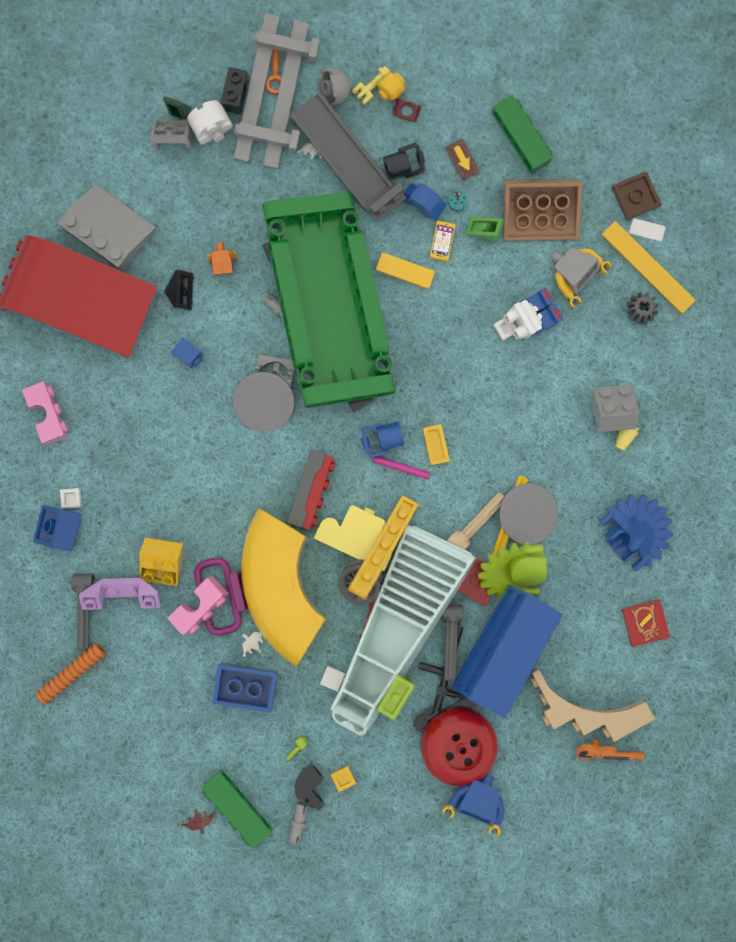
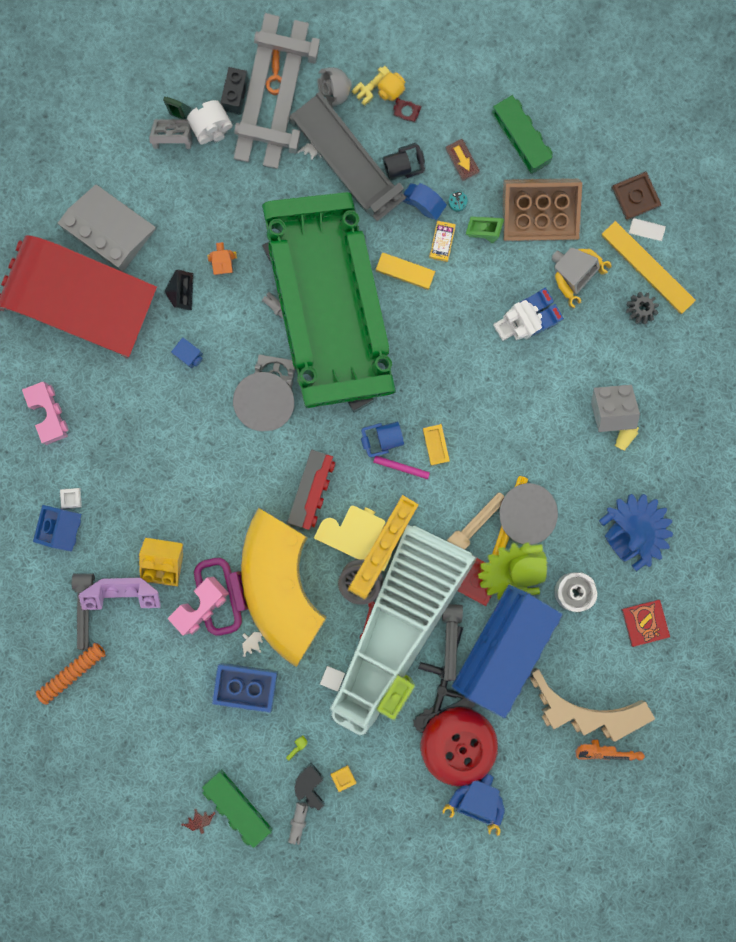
none -> white brick [555,573,597,612]

